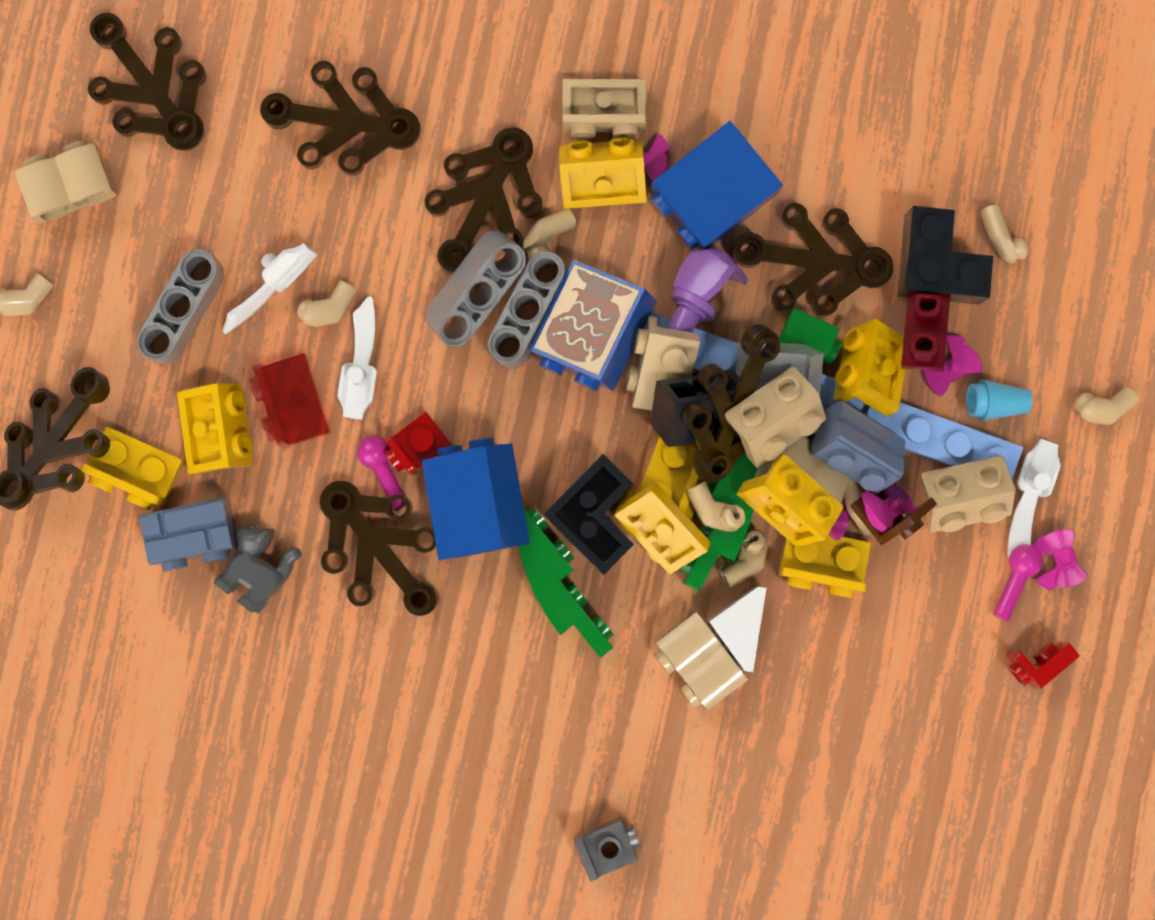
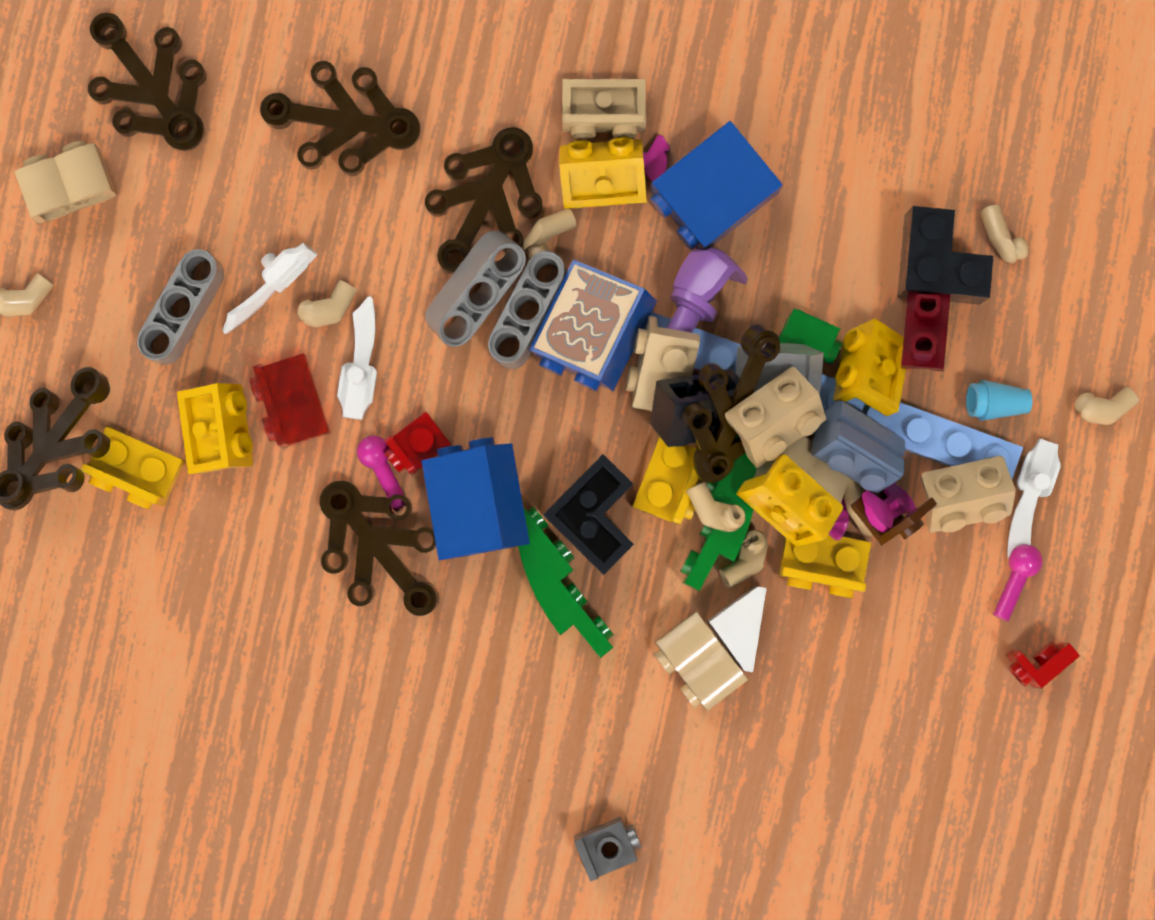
sand blue brick [139,498,238,572] -> none
dark grey animal [214,524,302,614] -> none
yellow bracket [614,482,711,575] -> none
dark brown plant [732,203,894,317] -> none
dark pink piece [920,335,983,396] -> none
dark pink piece [1033,529,1088,590] -> none

